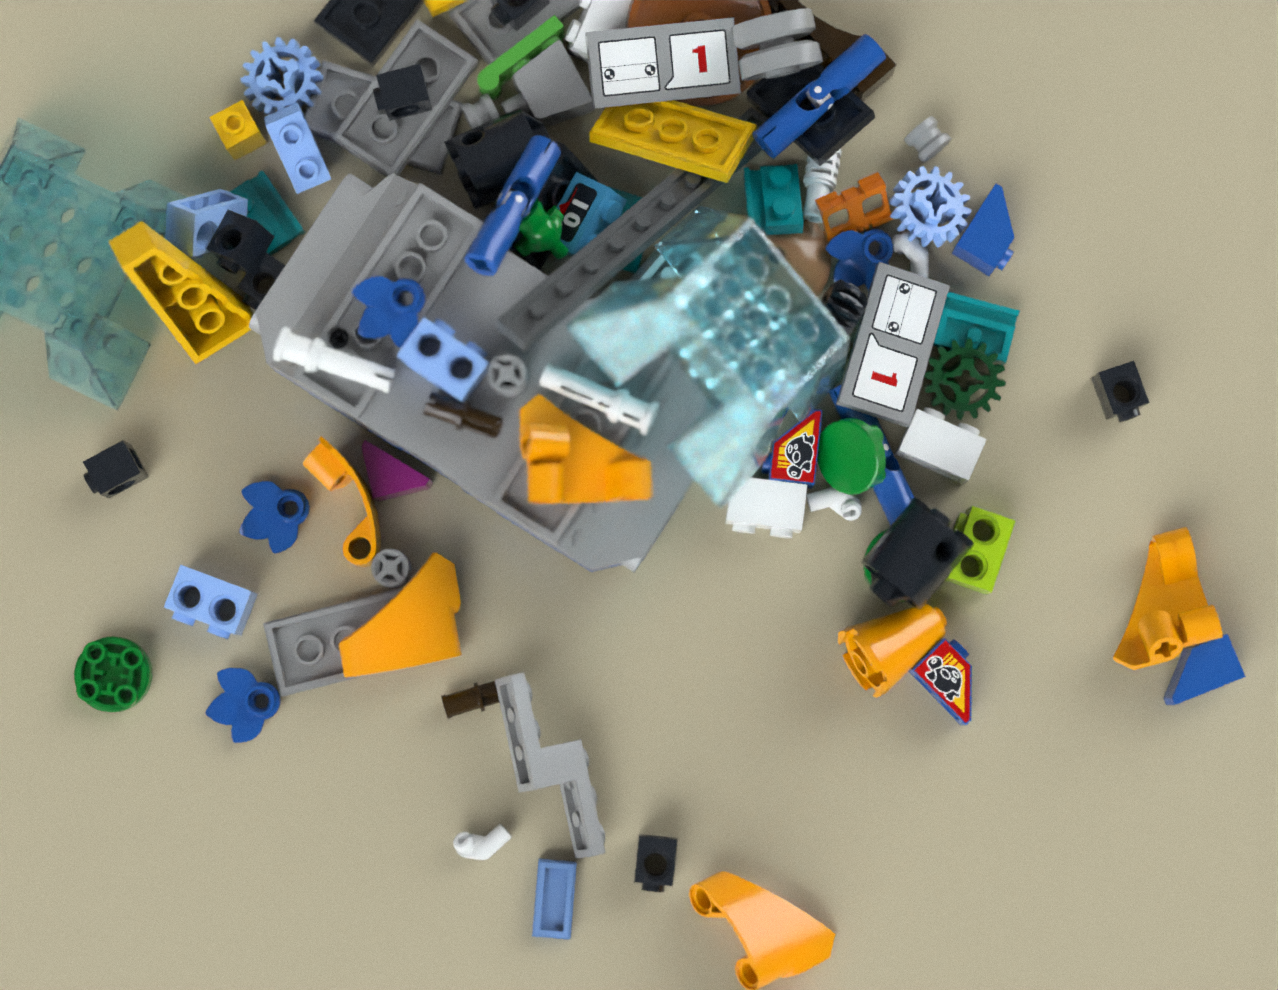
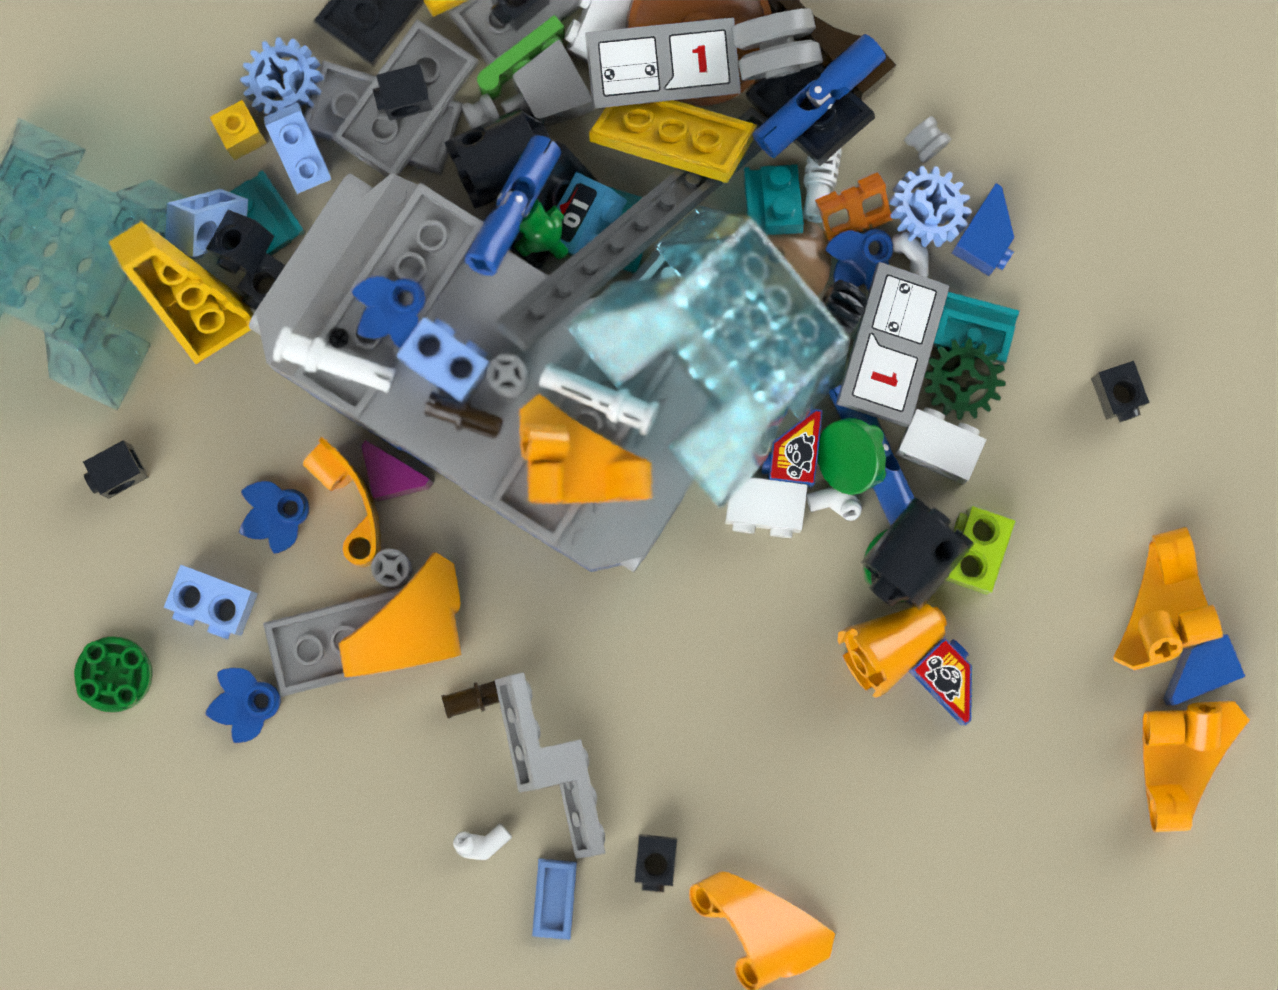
none -> light orange panel [1142,701,1250,832]

